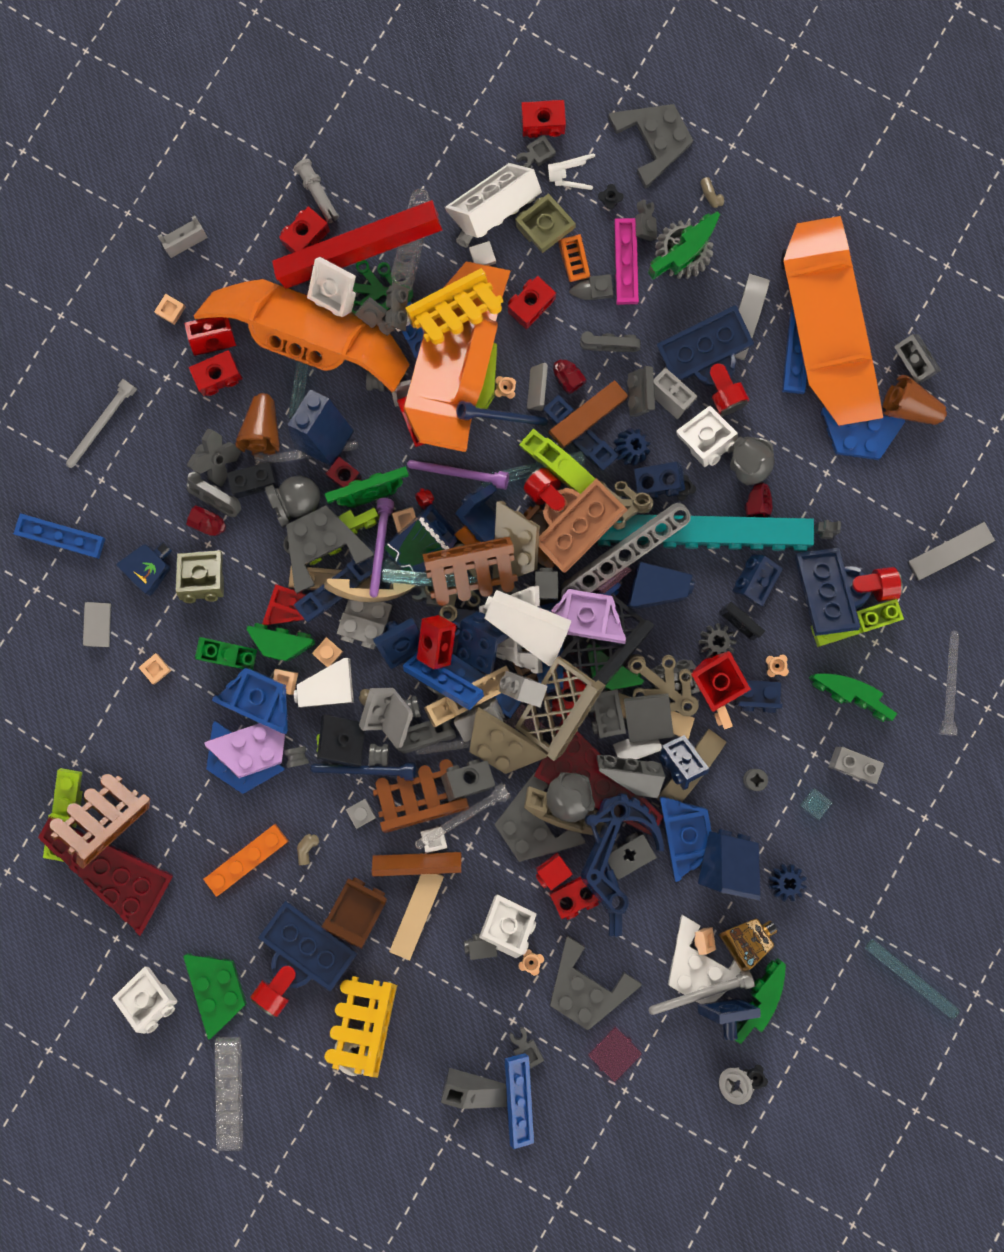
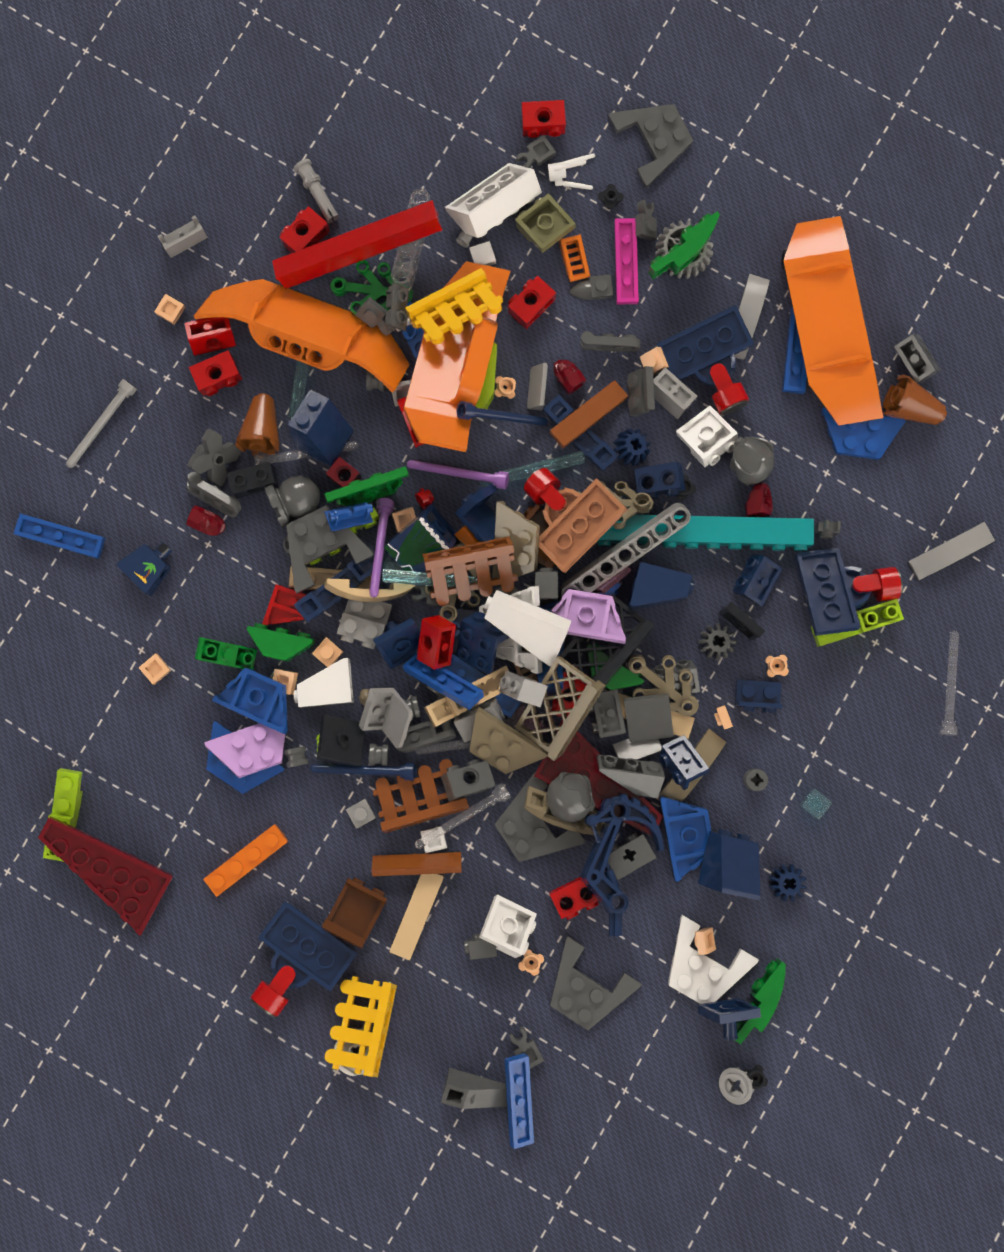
fence [50,774,150,869] -> none
light grey slope [83,602,111,647] -> none
white plate [112,966,178,1034] -> none
olive plate [176,550,224,603] -> none
green wing [183,954,247,1040] -> none
clear beam [215,1037,243,1151] -> none
dark tan arm [297,834,319,865] -> none
white plate [307,257,356,317] -> none
lime slope [519,429,595,494] -> none
red brick [536,852,572,890] -> none
clear pink piece [588,1026,642,1082] -> none
light grey piece [649,970,755,1015] -> none
red slope [691,651,751,712] -> none
dark tan arm [700,177,724,208] -> none
torso [719,918,777,971] -> none
green slope [809,674,897,722] -> none
light grey brick [828,747,884,784] -> none
clear light blue axle [865,940,960,1019] -> none
none -> blue hinge [324,502,373,532]
none -> light nougat plate [640,347,669,375]

